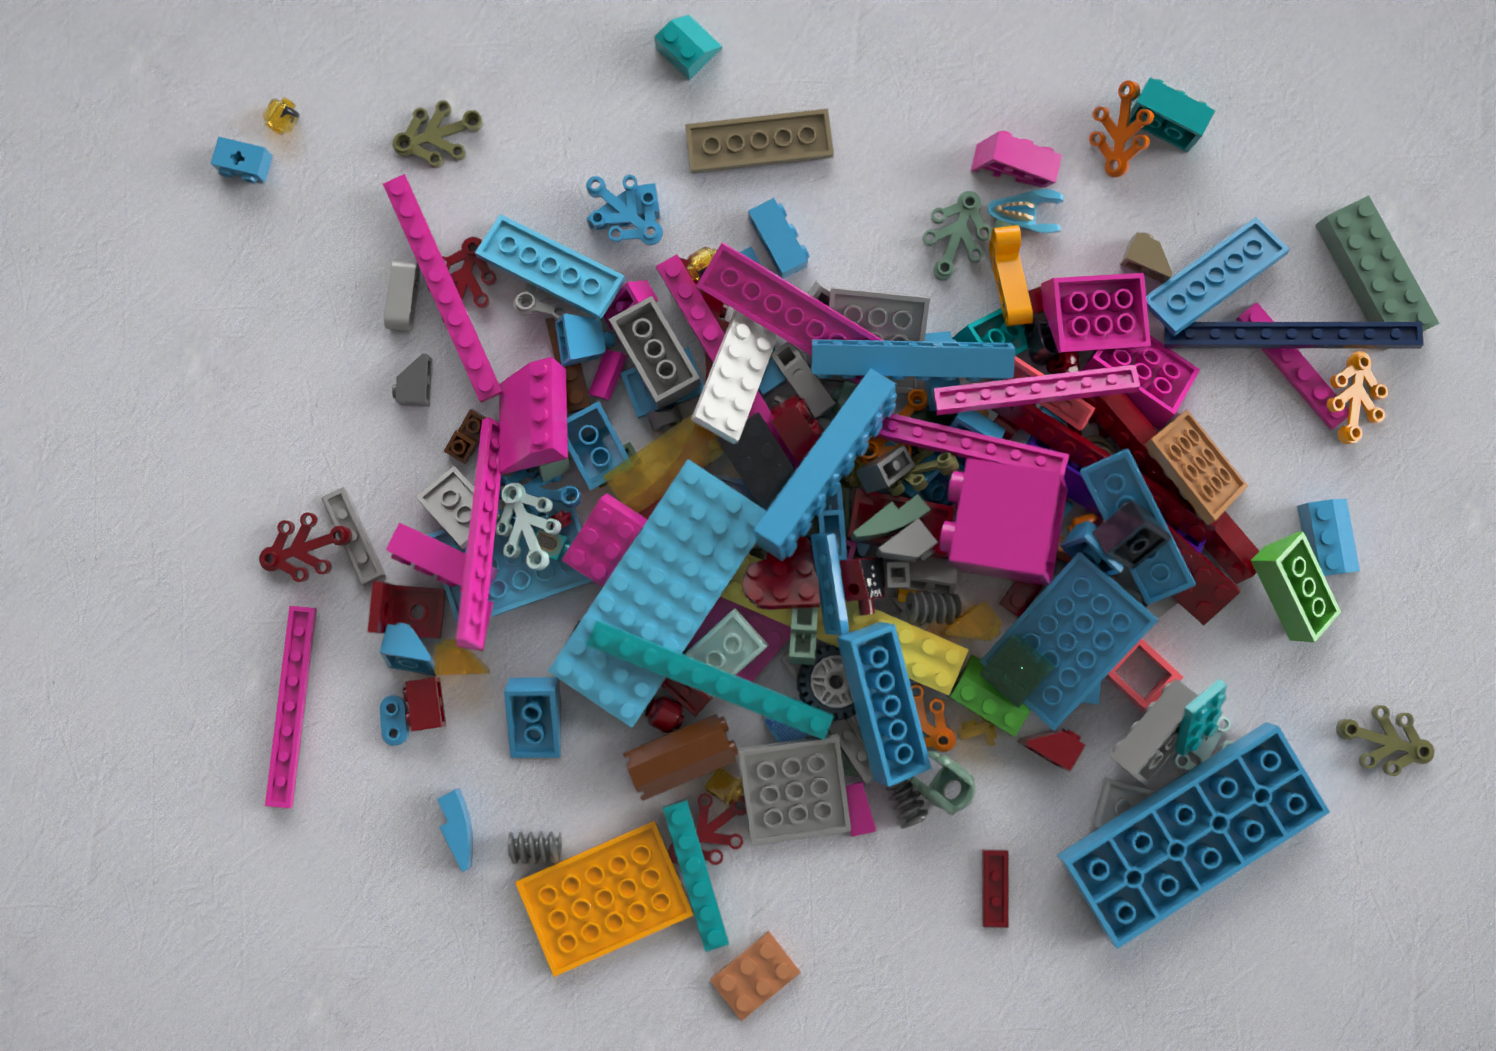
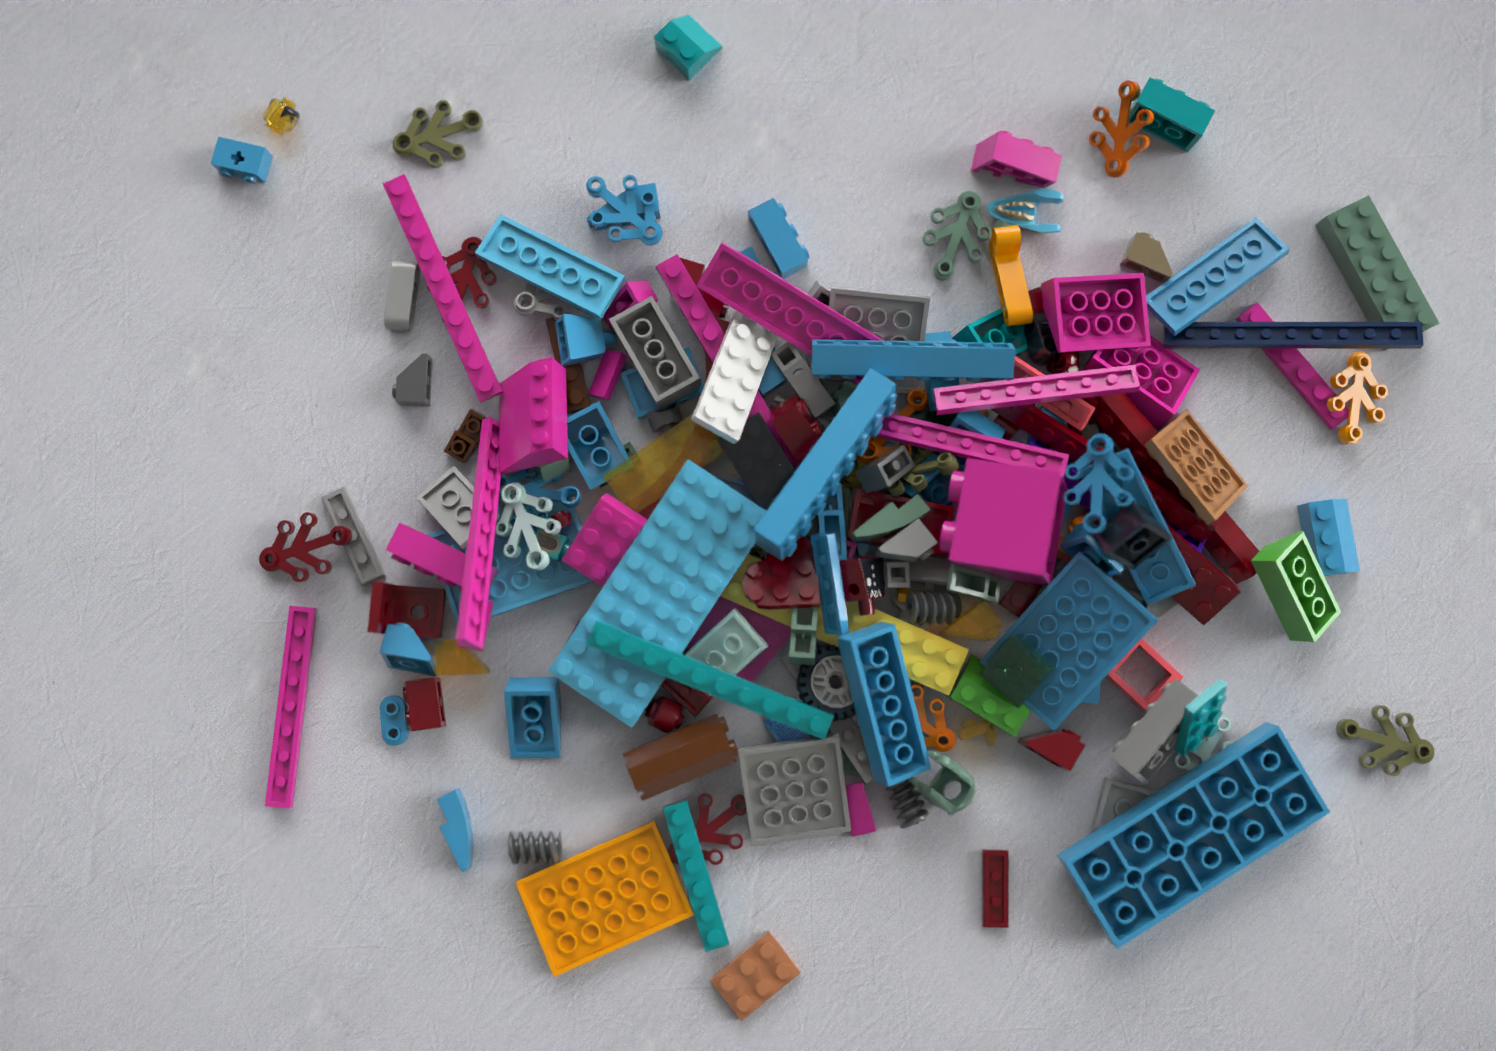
dark tan plate [685,108,834,174] -> none
clear yellow head [685,246,717,281] -> none
clear yellow bracket [704,768,744,806] -> none
none -> sand green slope [947,564,1001,603]
none -> dark azure plant [1063,434,1134,534]

